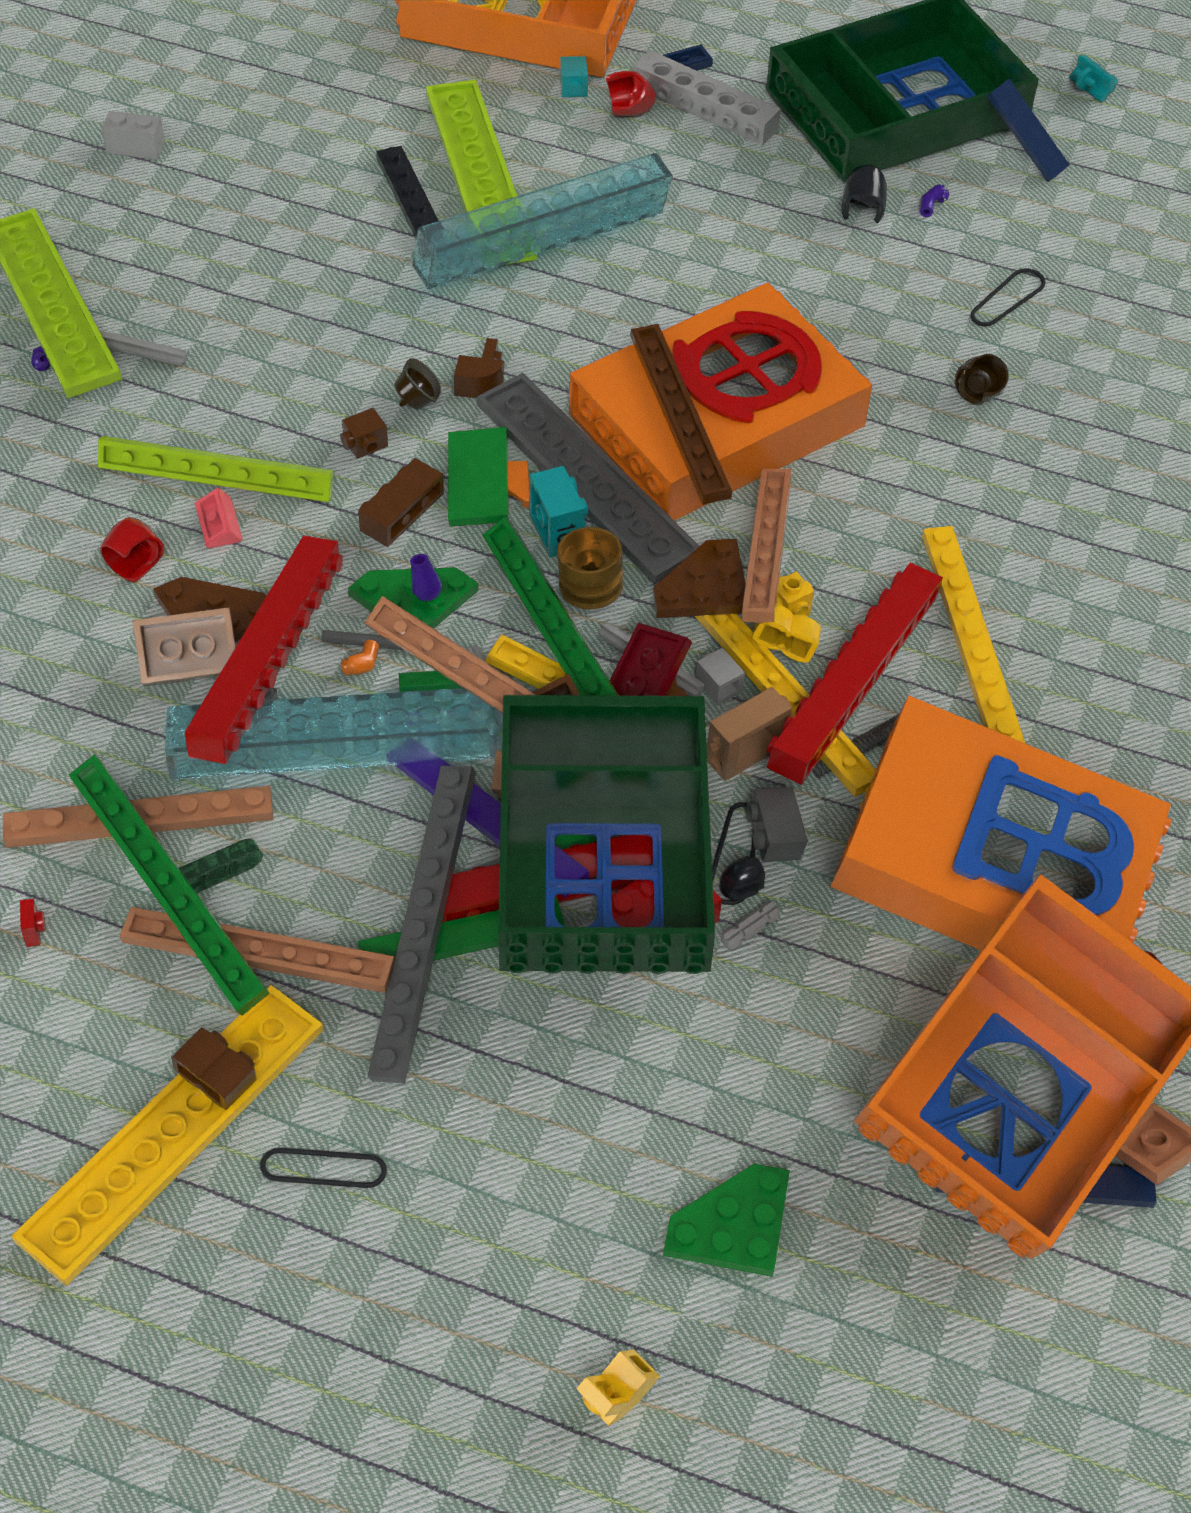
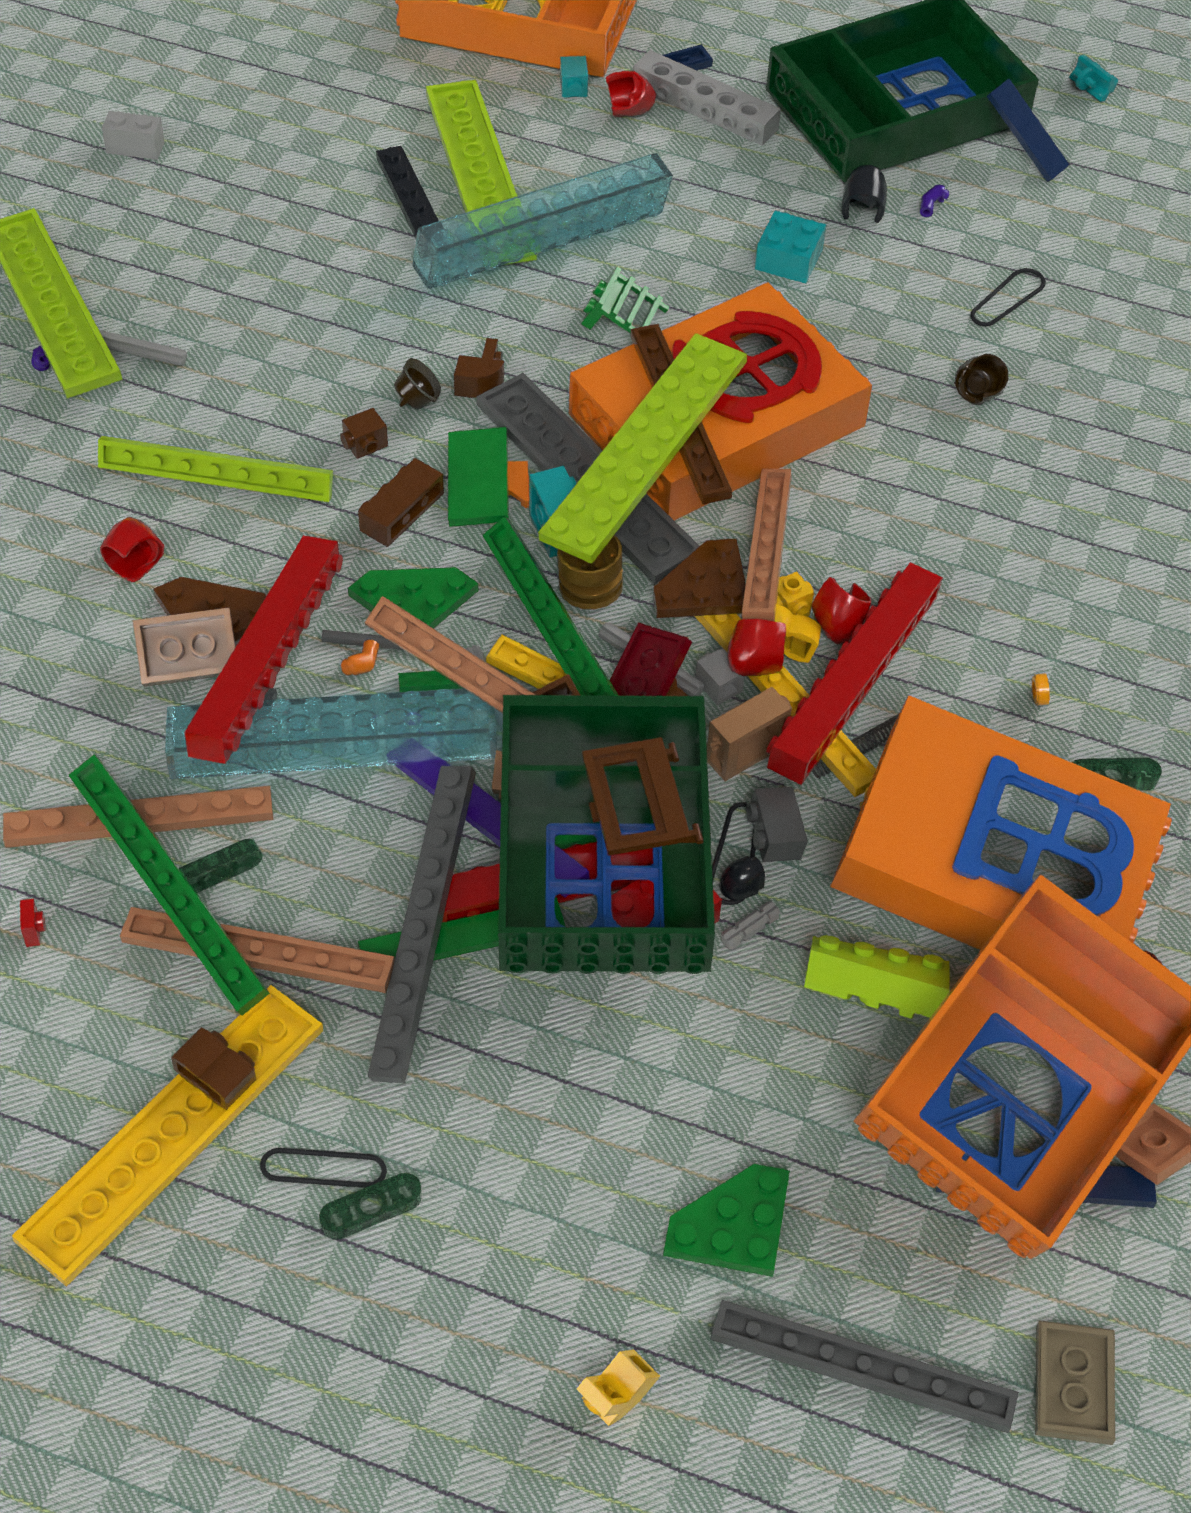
coral slope [195,487,243,548] -> none
dark purple cone [410,554,442,601] -> none
yellow plate [922,526,1025,743] -> none
none -> clear green beam [319,1173,422,1240]
none -> lime plate [538,333,747,564]
none -> plate [581,266,669,333]
none -> reddish brown piece [582,737,704,856]
none -> dark grey plate [710,1300,1019,1433]
none -> red piece [727,619,786,676]
none -> teal brick [755,210,827,284]
none -> lime wedge [804,935,950,1019]
none -> red piece [812,577,872,645]
none -> light orange tile [1032,673,1050,706]
none -> dark tan tile [1035,1320,1116,1445]
none -> clear green beam [1072,758,1162,791]

